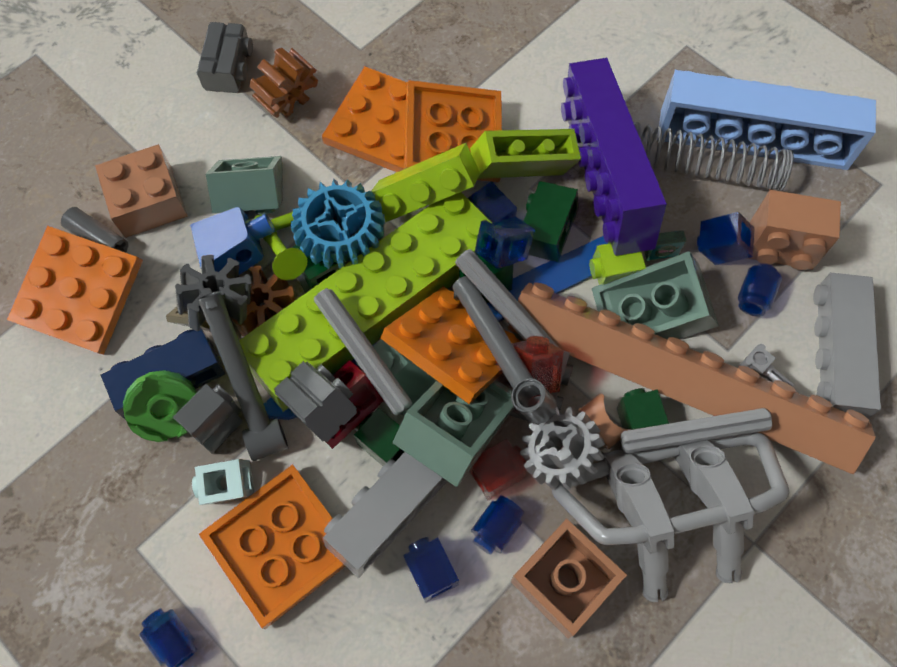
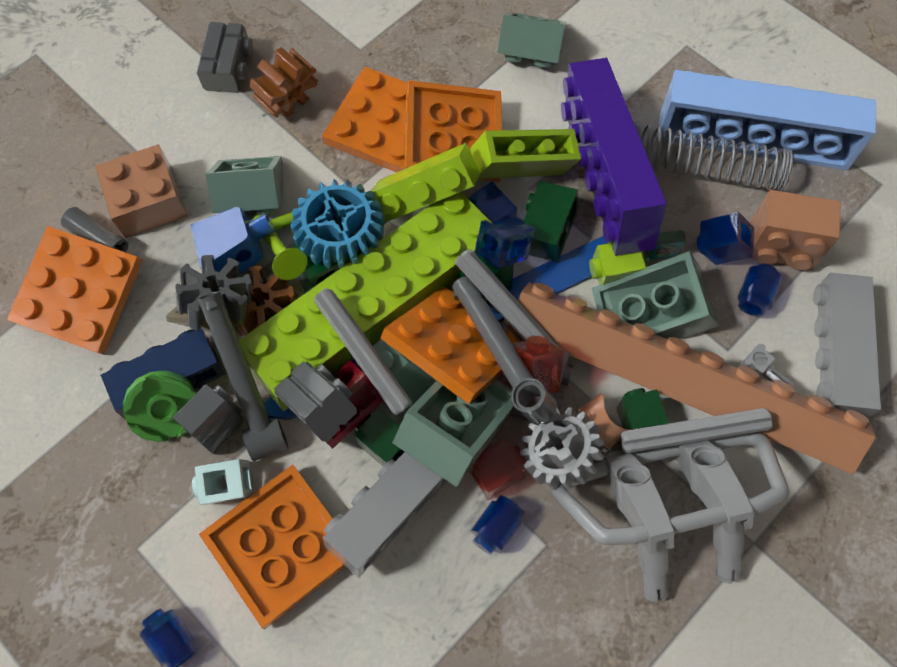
clear blue brick [403,537,459,603] -> none
nougat brick [511,518,627,638] -> none
none -> sand green slope [497,12,568,68]

